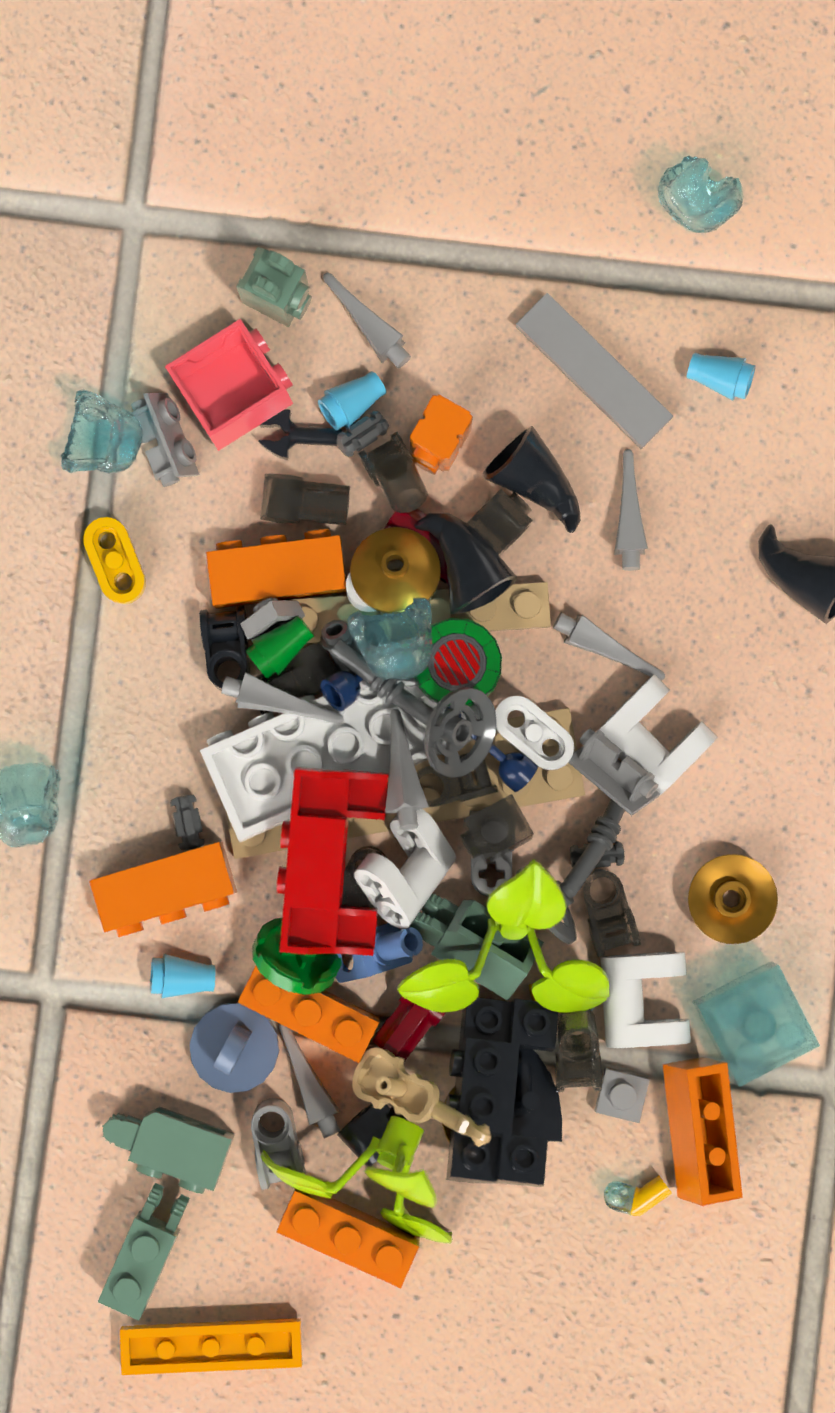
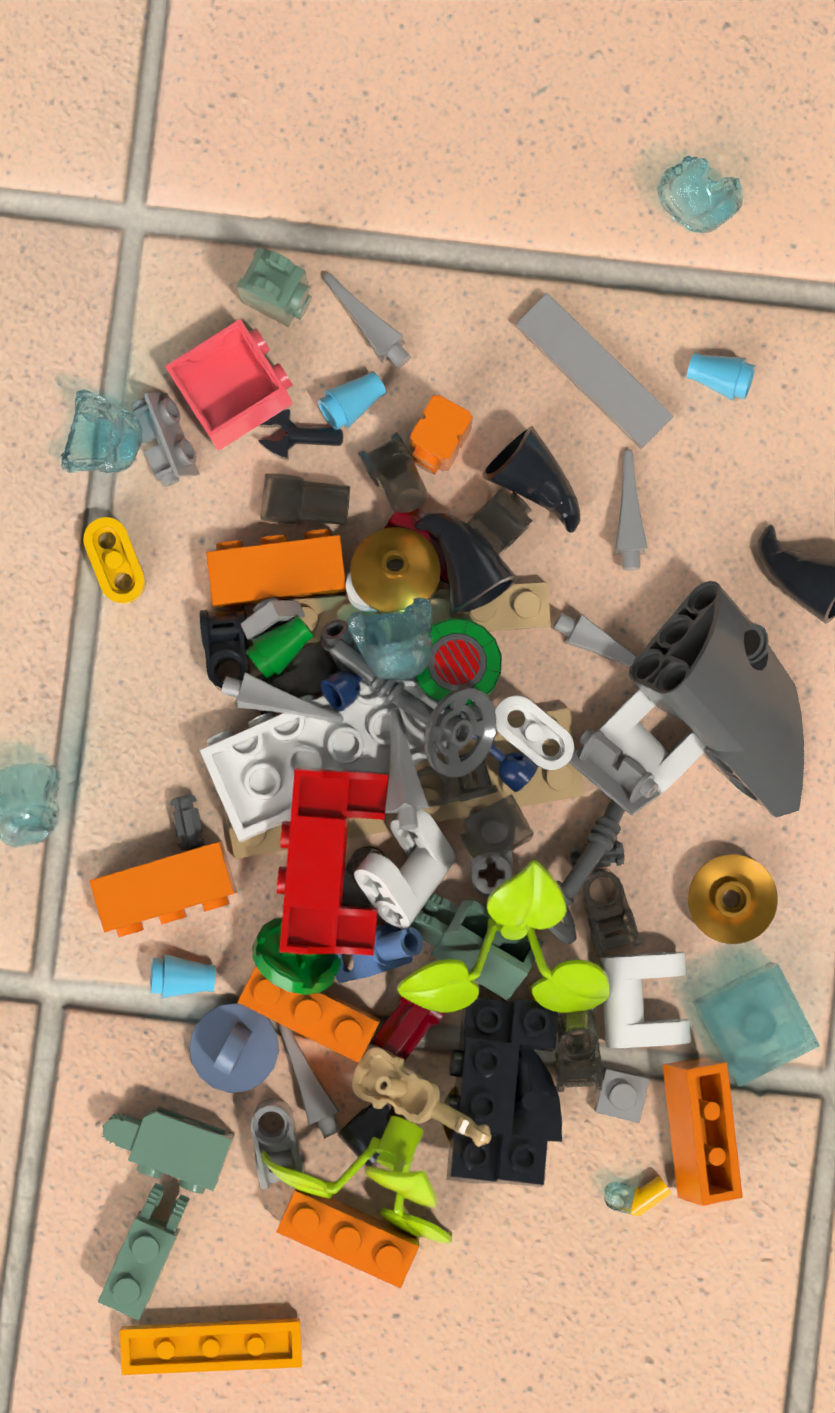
dark grey piece [336,411,389,457] -> none
none -> dark grey panel [629,581,804,817]

